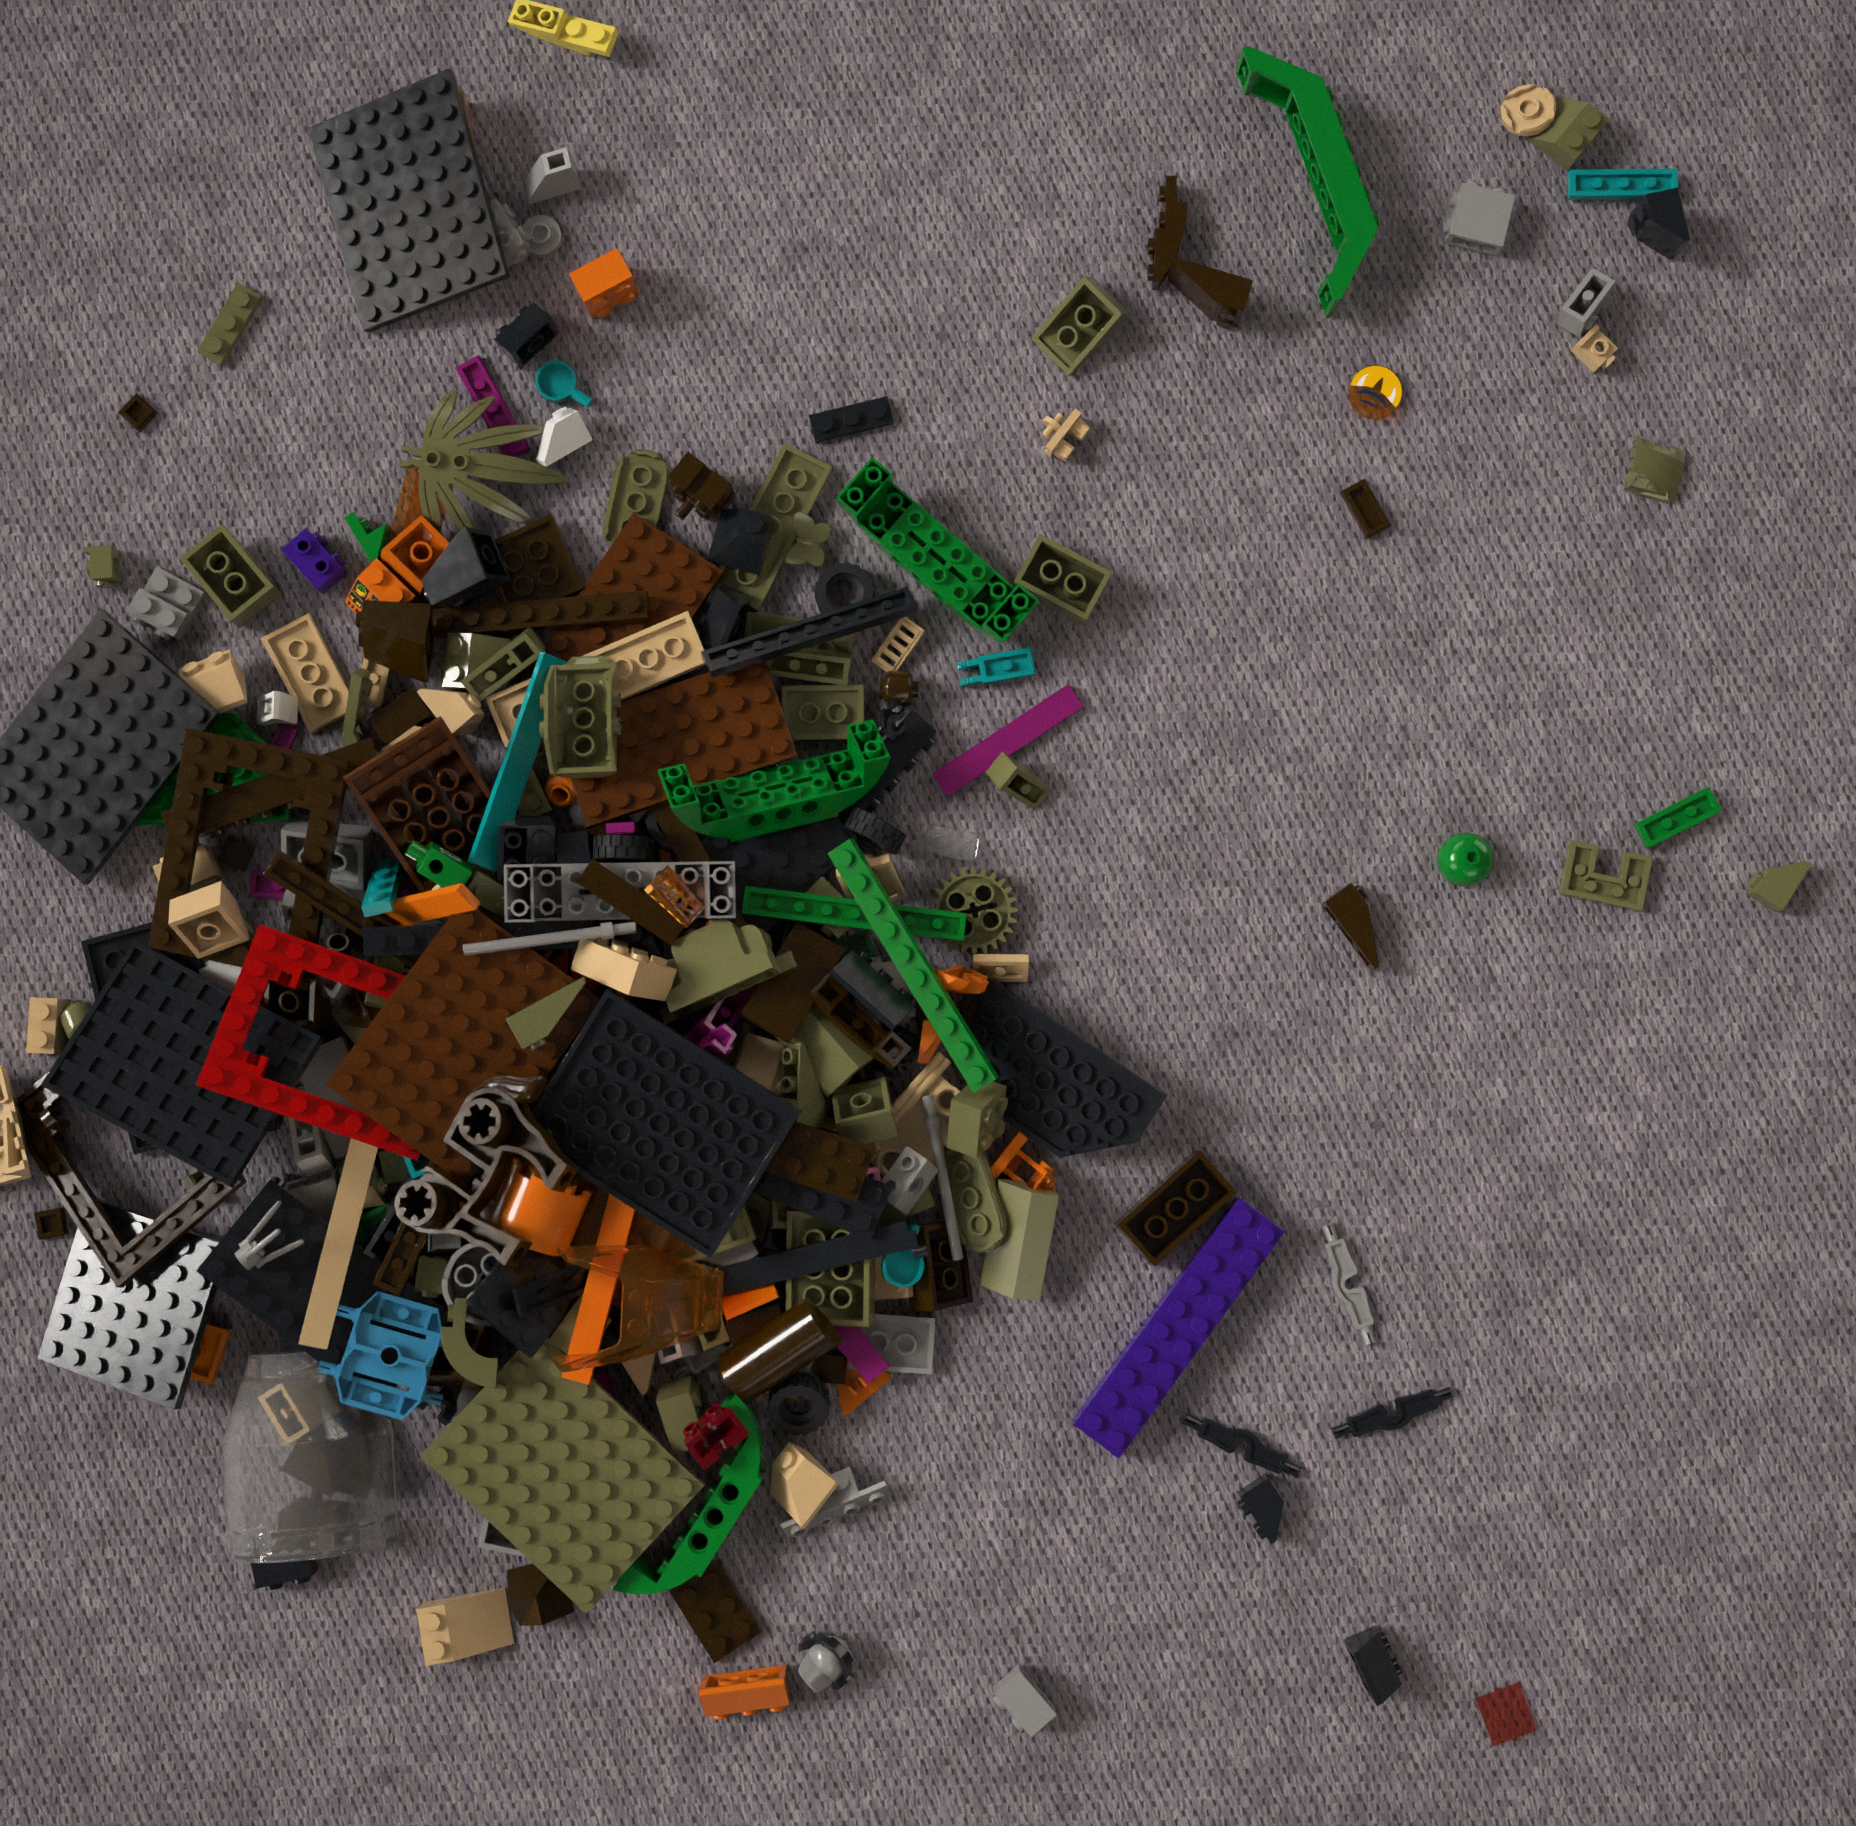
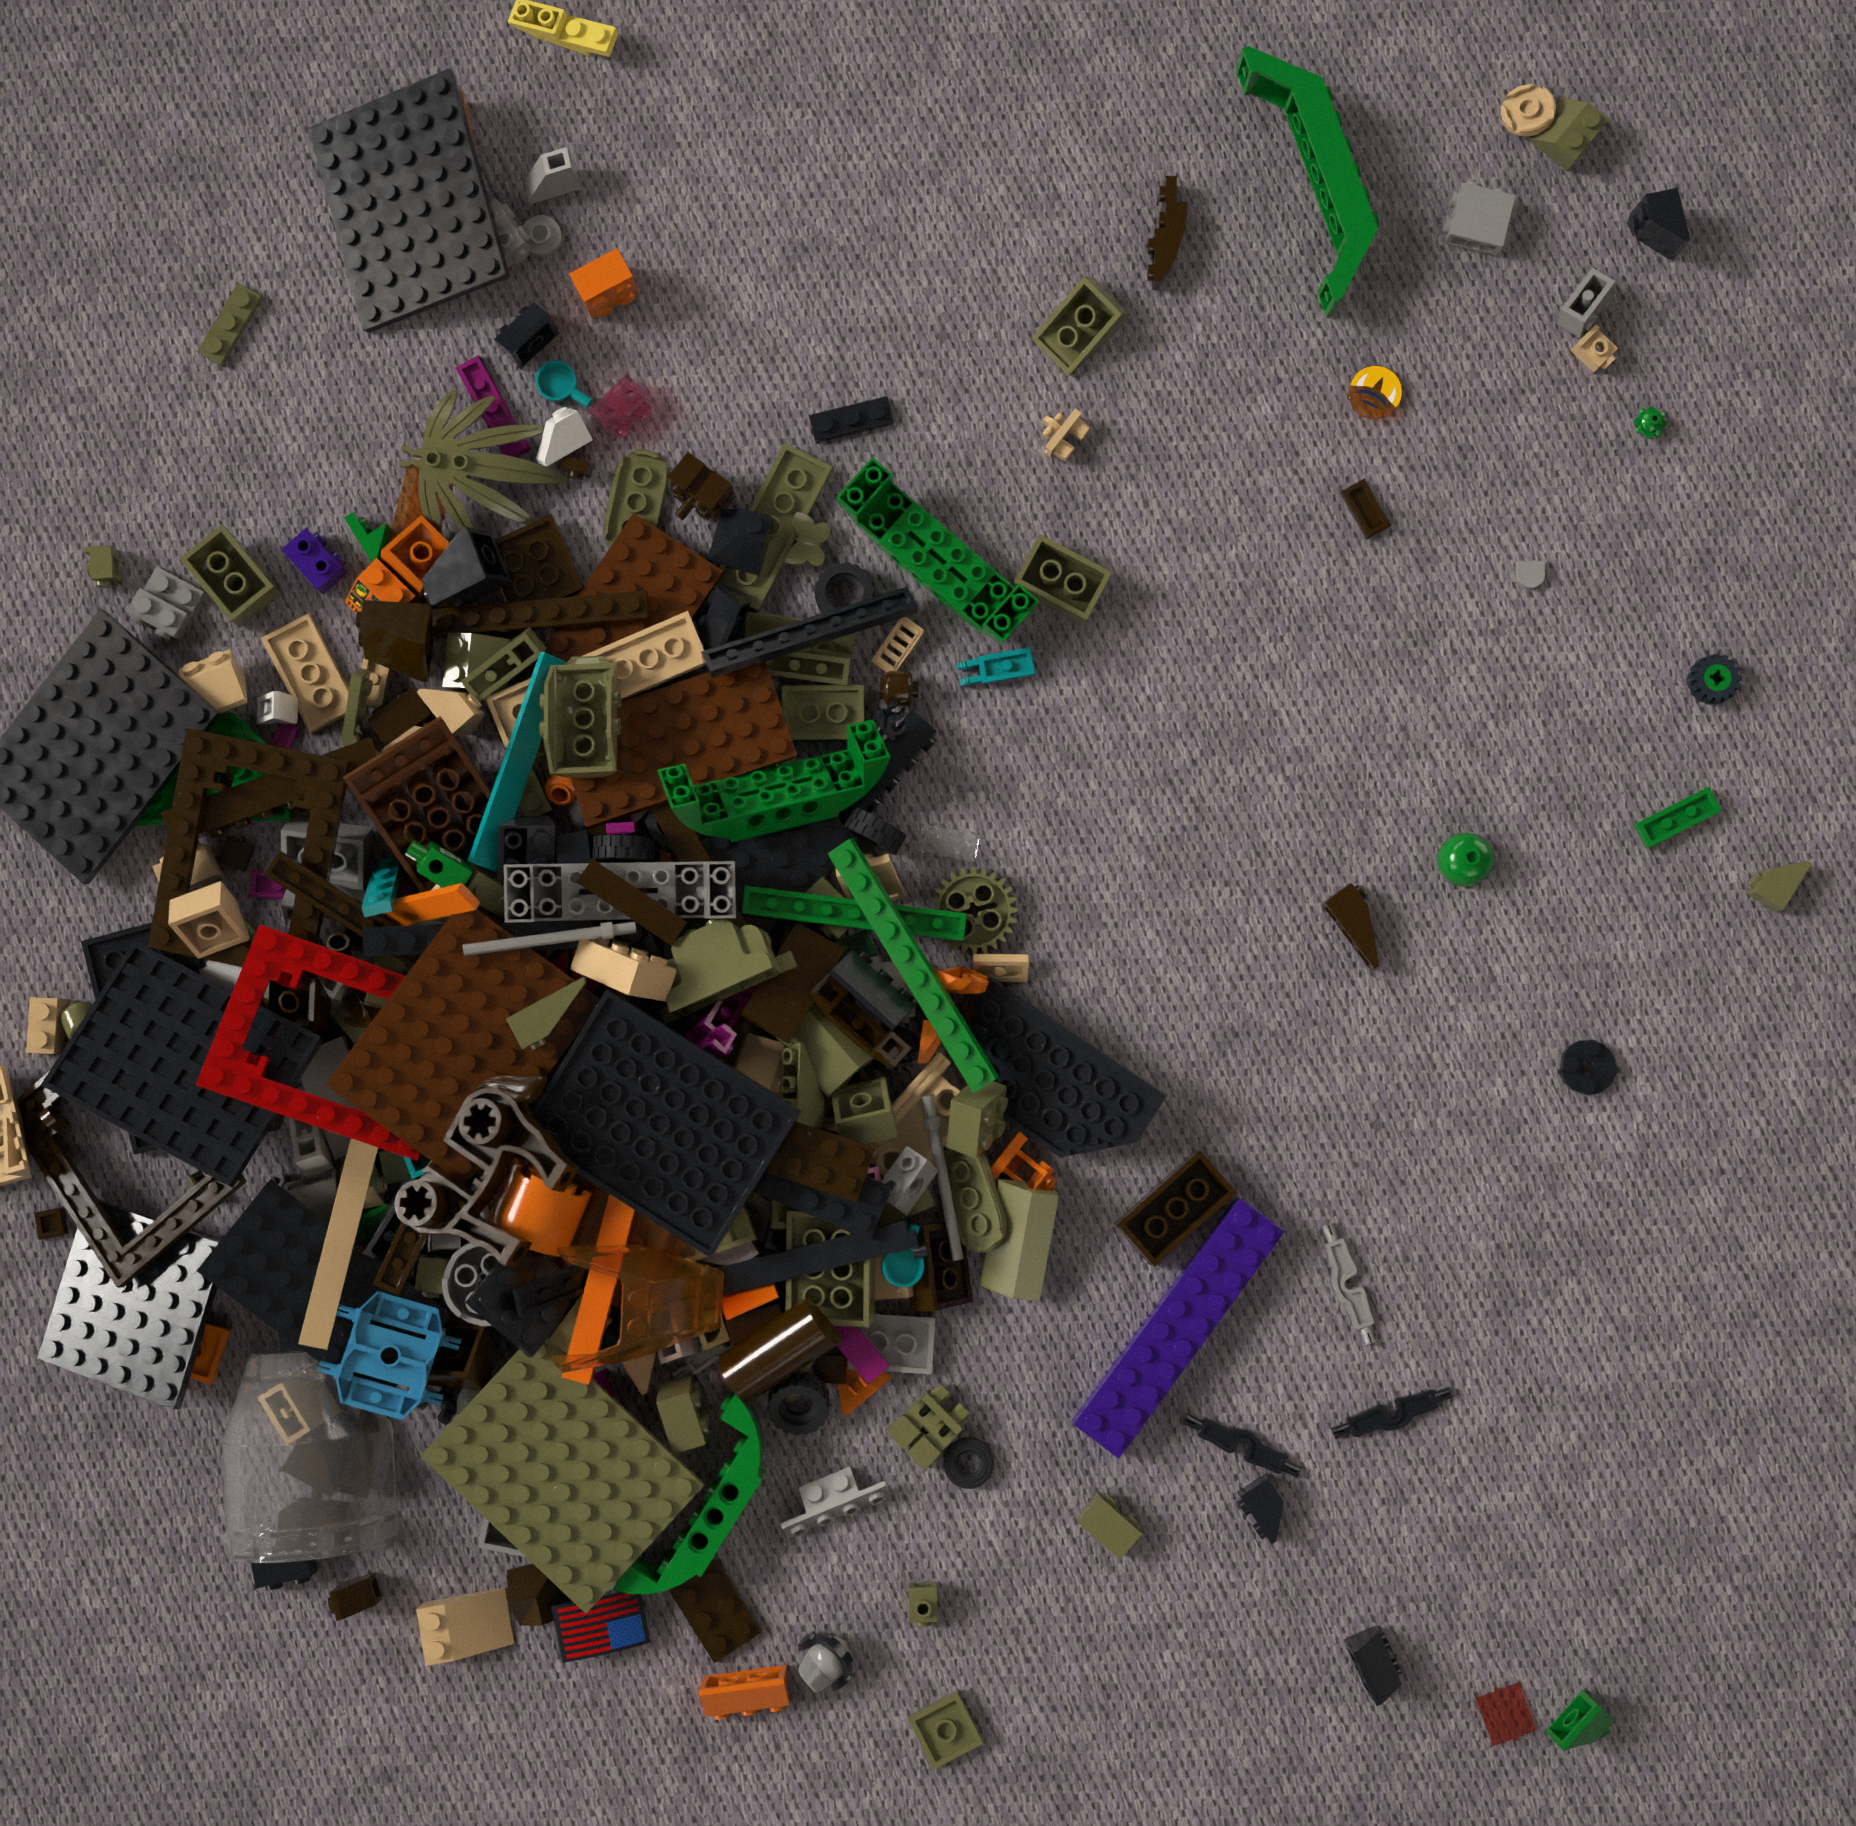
dark brown tile [118,393,158,432] -> none
light grey plant [234,1201,304,1270] -> none
olive arch [441,1298,498,1388] -> none
clear orange slope [645,865,705,928] -> none
dark red cylinder [683,1404,749,1471] -> none
tan slope [770,1442,839,1529] -> none
magenta tile [932,684,1083,797] -> none
olive slope [985,751,1052,810] -> none
light grey brick [993,1664,1057,1737] -> none
dark brown slope [1167,257,1253,329] -> none
olive plate [1559,840,1653,911] -> none
teal plate [1567,169,1678,200] -> none
olive slope [1623,435,1685,504] -> none
none -> dark brown slope [328,1572,382,1621]
none -> slope [550,1590,651,1663]
none -> dark brown plate [561,457,593,480]
none -> clear pink brick [588,374,653,441]
none -> olive hips [886,1383,970,1471]
none -> olive plate [908,1690,984,1770]
none -> olive brick [909,1582,937,1627]
none -> black tyre [944,1437,994,1489]
none -> olive brick [1076,1492,1142,1560]
none -> light grey tile [1515,561,1545,590]
none -> green slope [1545,1690,1615,1751]
none -> black plate [1559,1040,1618,1095]
none -> green plant [1633,406,1667,439]
none -> black wheel [1687,654,1742,705]

